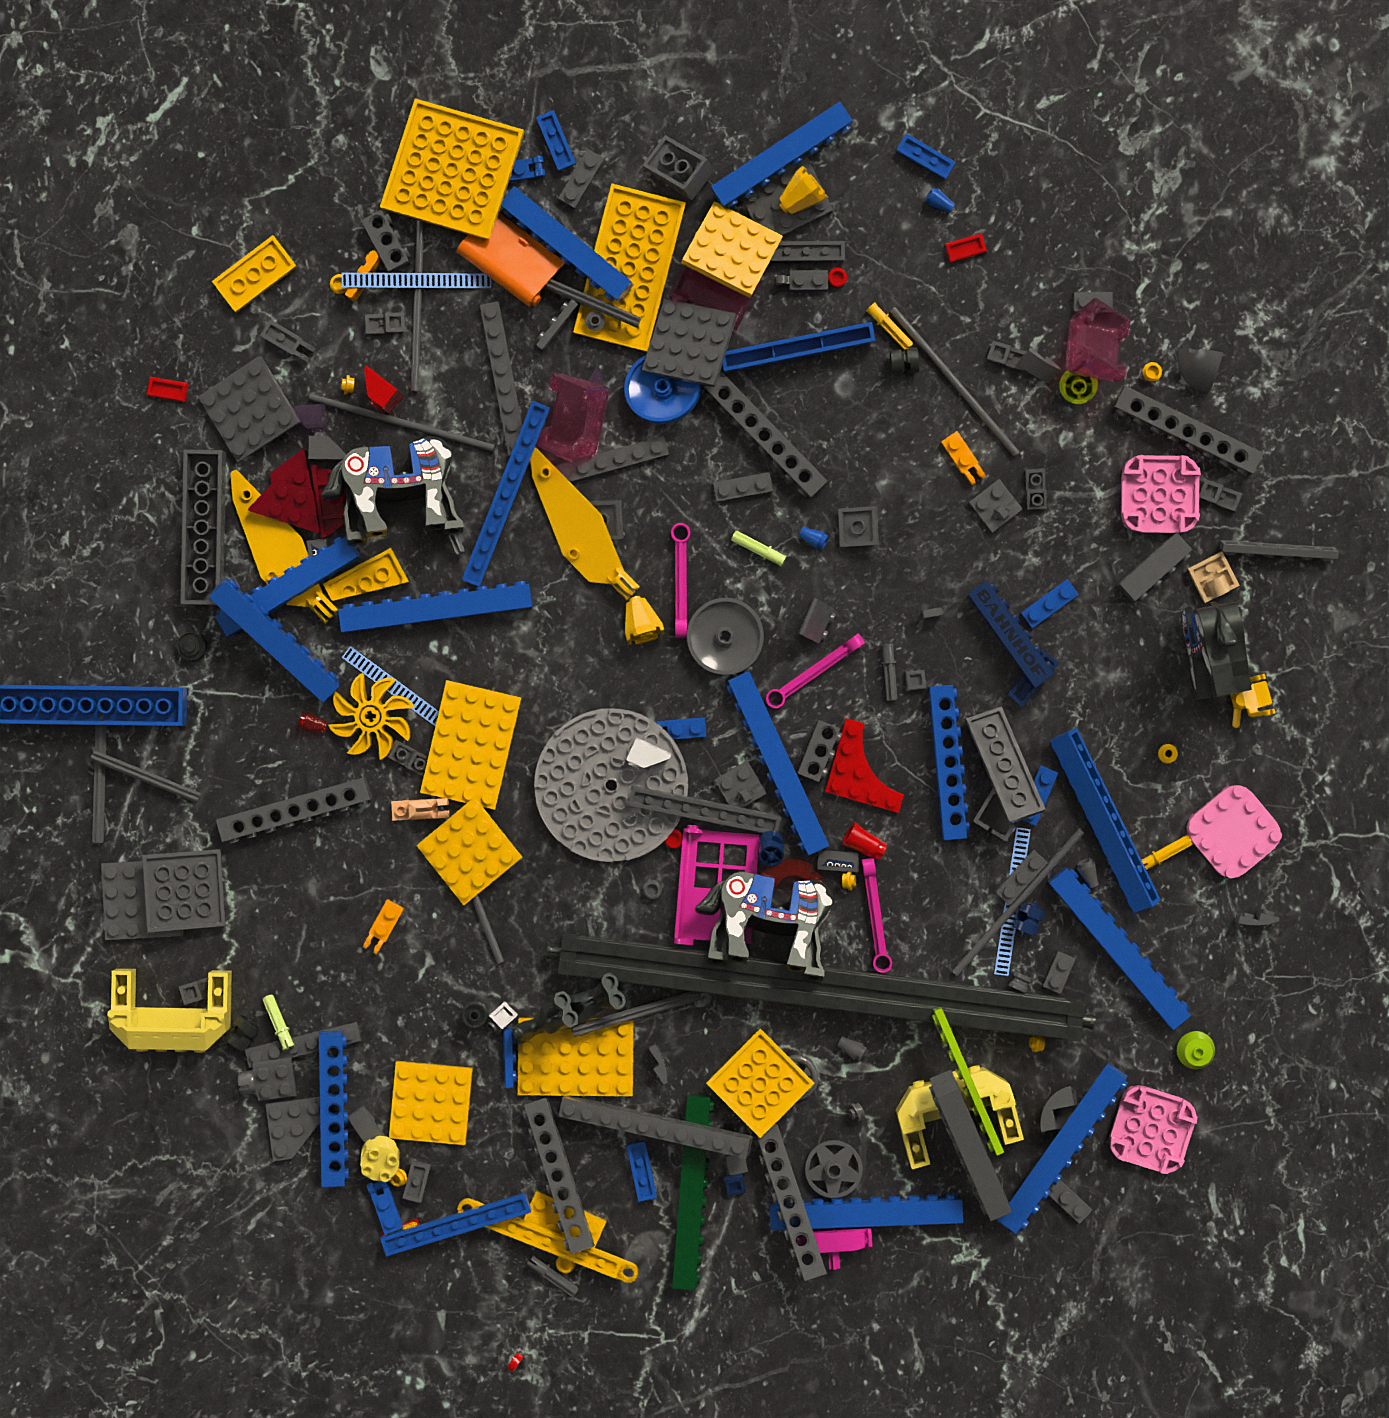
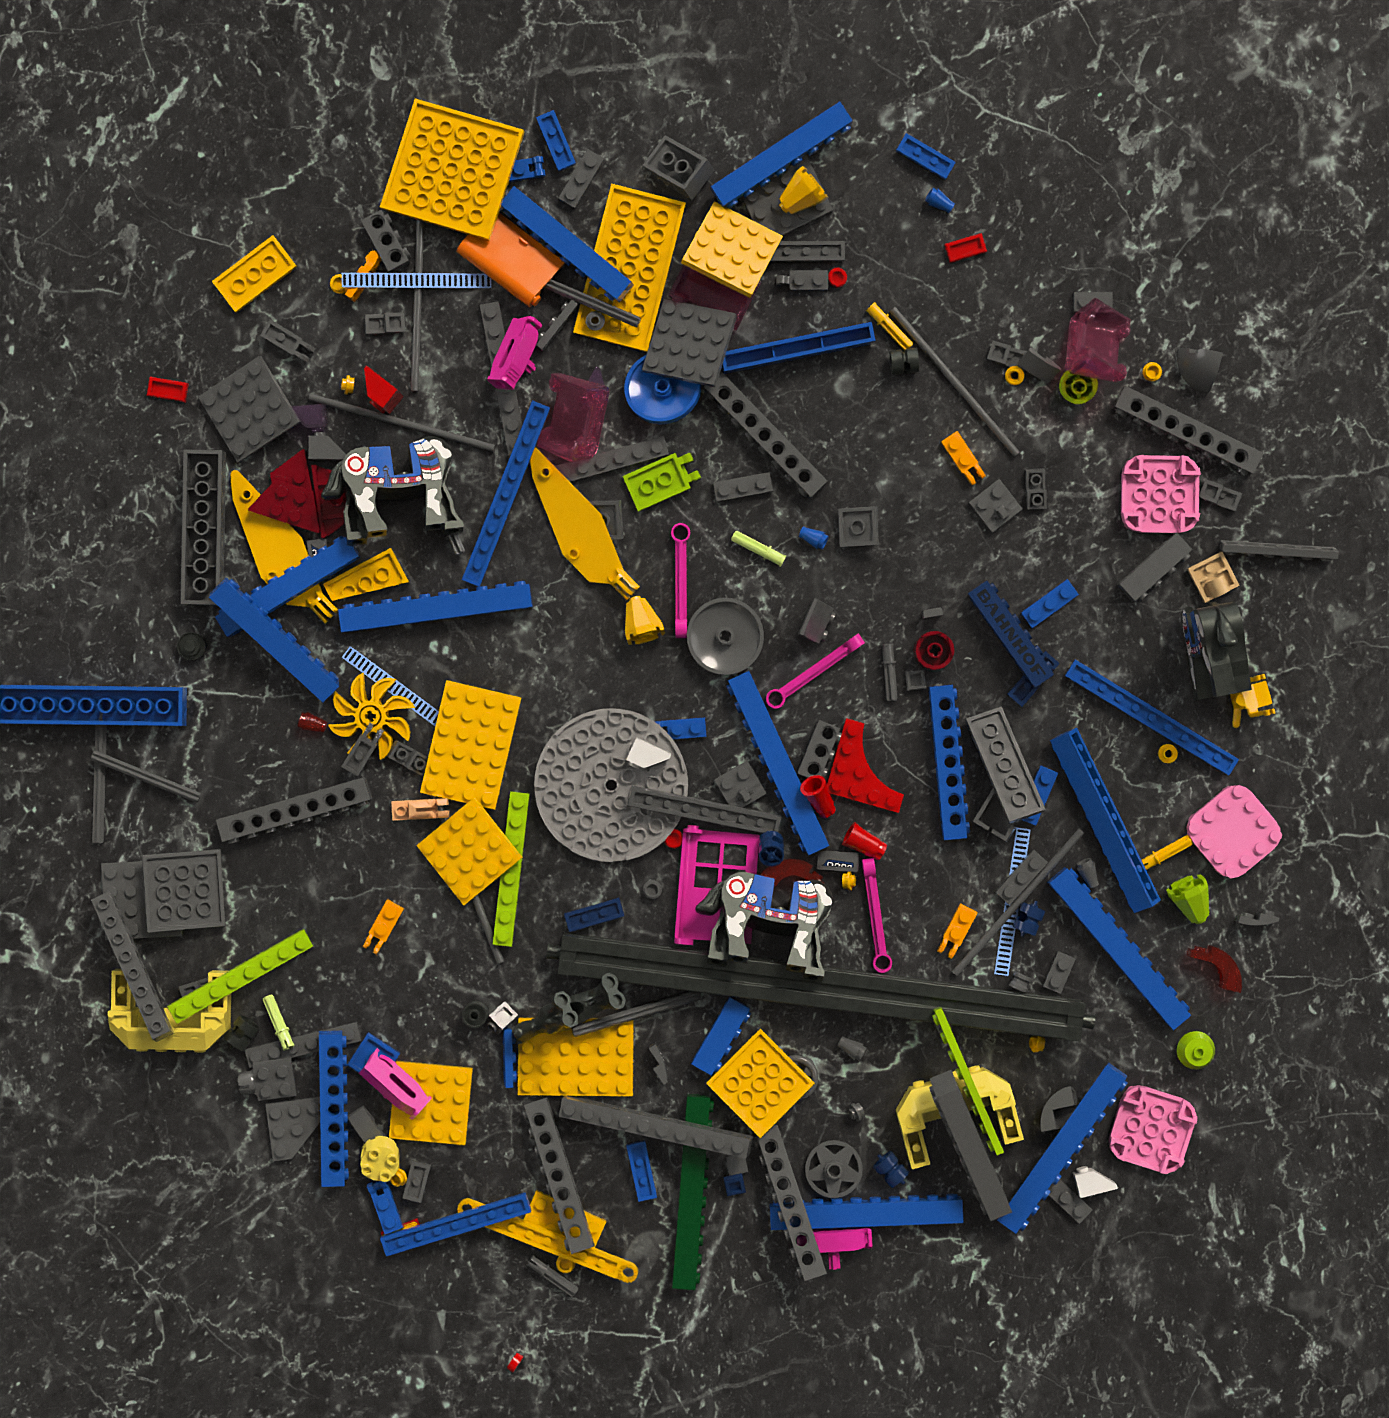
none -> dark grey brick [91,892,175,1042]
none -> lime plate [167,929,313,1024]
none -> dark grey hinge [341,722,384,777]
none -> blue tile [347,1032,400,1073]
none -> piece [359,1048,432,1120]
none -> dark pink piece [487,316,542,390]
none -> lime plate [493,792,530,947]
none -> dark blue plate [564,897,625,932]
none -> lime tile [623,453,701,512]
none -> blue brick [691,996,751,1076]
none -> red plant [800,775,836,818]
none -> dark blue wheel [873,1151,910,1188]
none -> dark red brick [914,631,954,670]
none -> light orange hinge [937,903,978,959]
none -> yellow plate [1005,366,1024,385]
none -> blue plate [1064,660,1239,776]
none -> white slope [1072,1166,1118,1198]
none -> lime cone [1166,874,1209,924]
none -> clear red arch [1187,945,1242,993]

